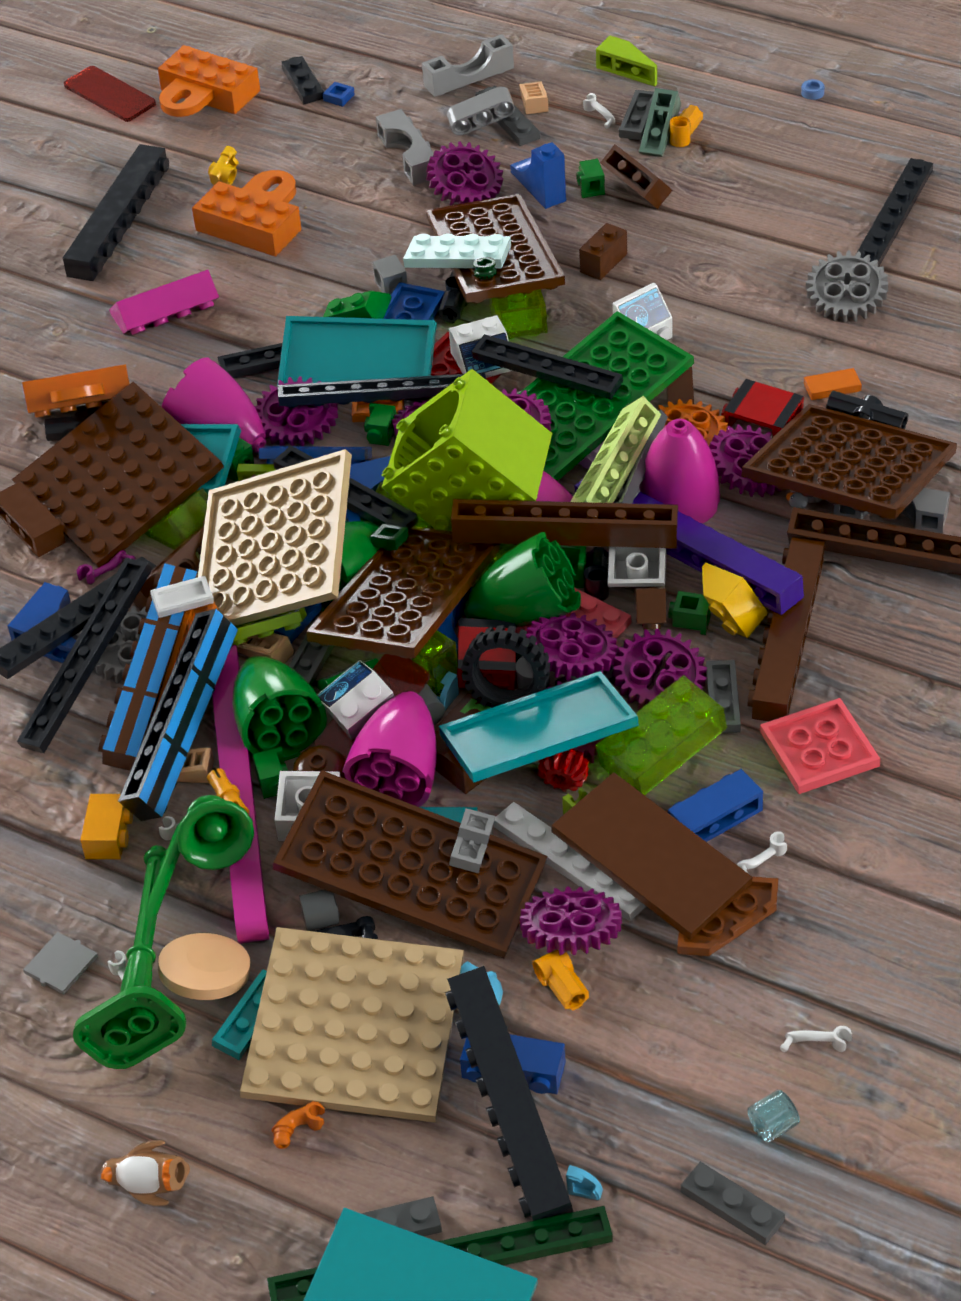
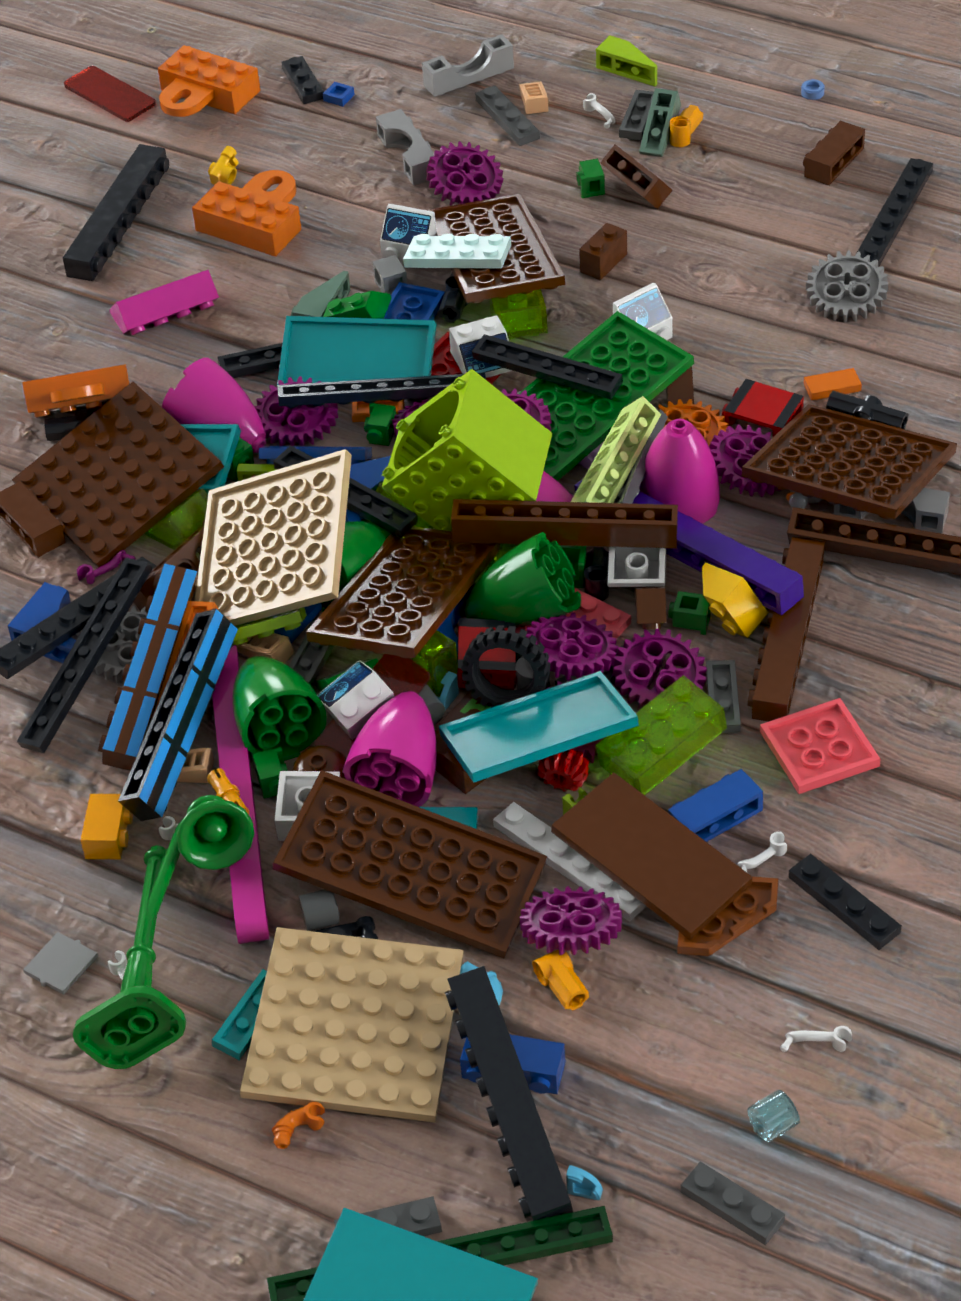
animal [101,1140,190,1206] -> none
white tile [150,576,214,618] -> none
light nougat piece [158,933,250,1000] -> none
dark green plate [370,524,408,551] -> none
light grey beam [447,87,515,136] -> none
light grey slope [449,808,495,874] -> none
dark green bush [473,257,497,279] -> none
blue arch [510,142,566,209] -> none
none -> sand green slope [291,271,351,317]
none -> slope [380,204,436,264]
none -> black plate [788,853,902,950]
none -> reddish brown brick [803,120,865,186]

